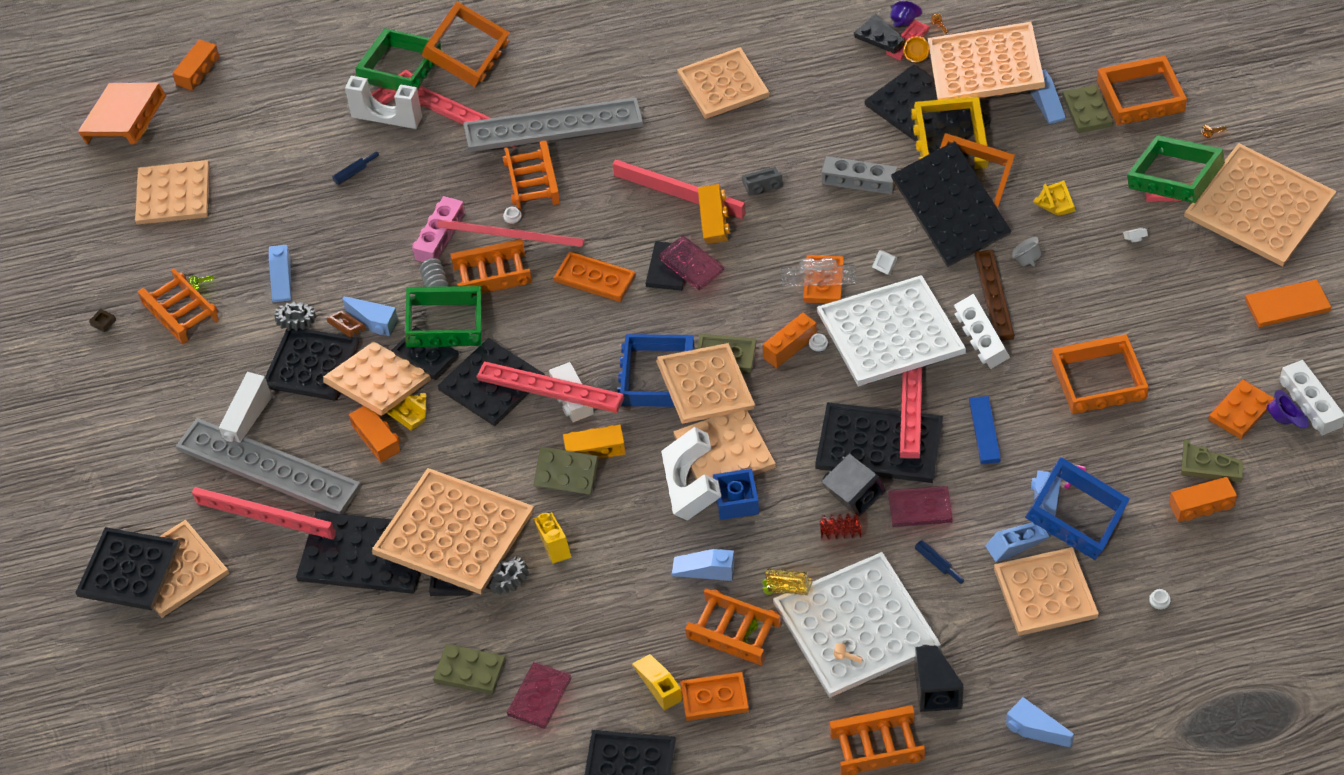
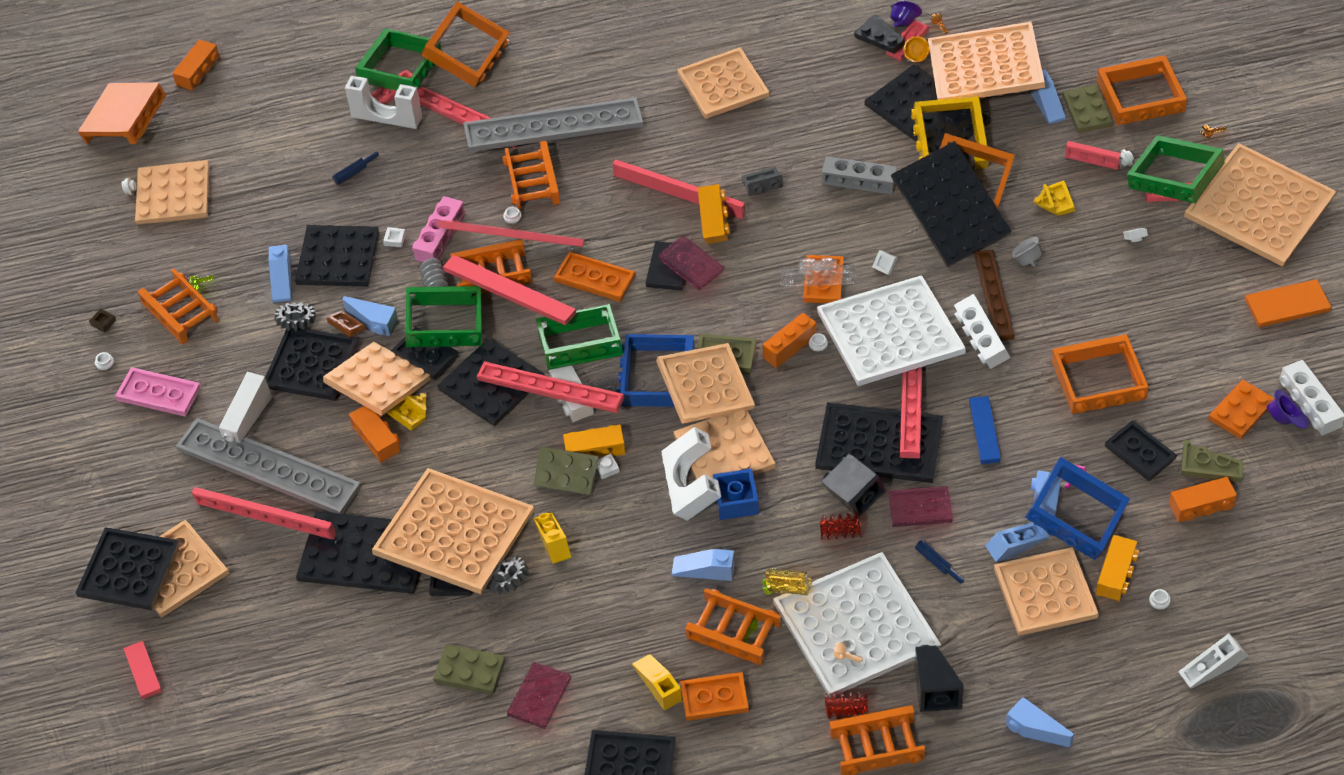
none -> white plate [95,352,114,370]
none -> bright pink plate [115,367,201,417]
none -> white plate [122,178,137,195]
none -> coral tile [123,641,162,700]
none -> black plate [295,225,379,287]
none -> white plate [383,227,406,247]
none -> coral tile [443,255,576,325]
none -> green window [536,304,623,370]
none -> white plate [596,454,620,479]
none -> clear red piece [825,692,868,720]
none -> coral tile [1065,141,1121,170]
none -> light orange brick [1096,535,1139,601]
none -> black plate [1105,420,1177,481]
none -> white plate [1120,149,1134,167]
none -> white slope [1178,633,1248,689]

